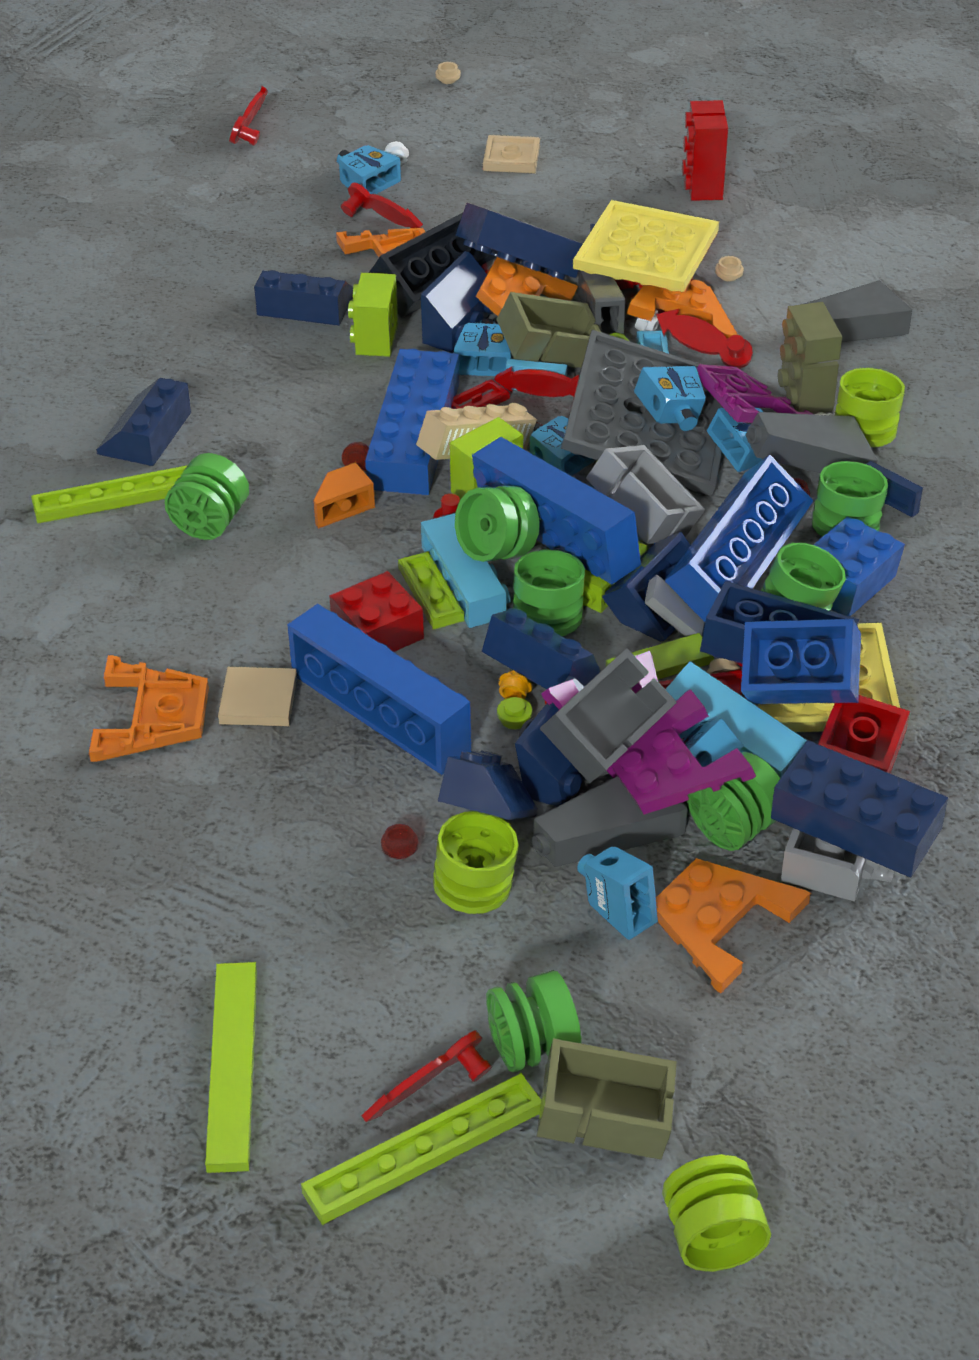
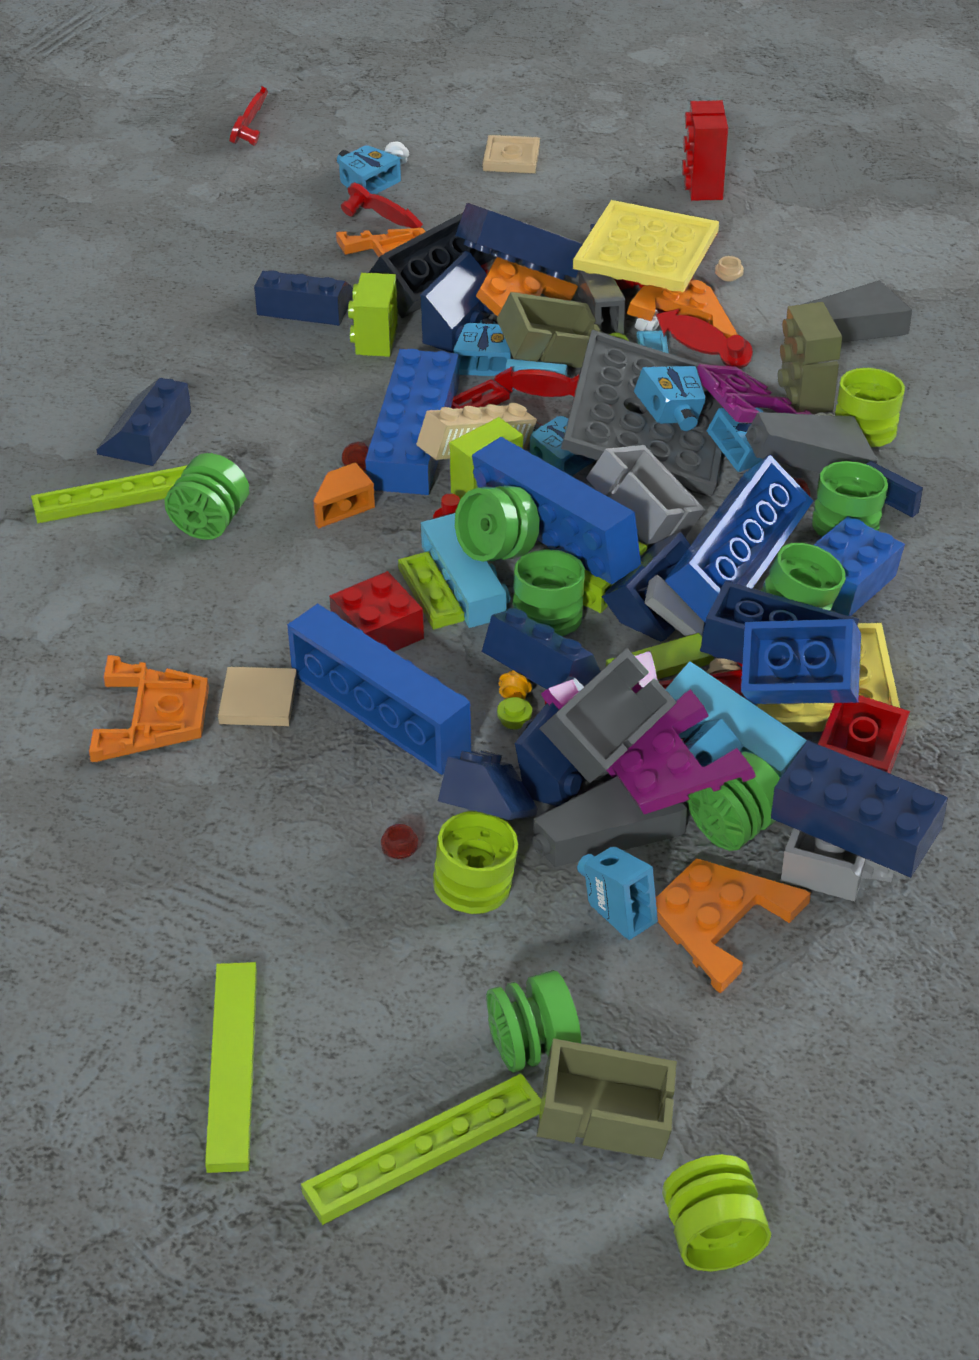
red brick [361,1030,492,1122] -> none
tan plate [435,62,460,84] -> none

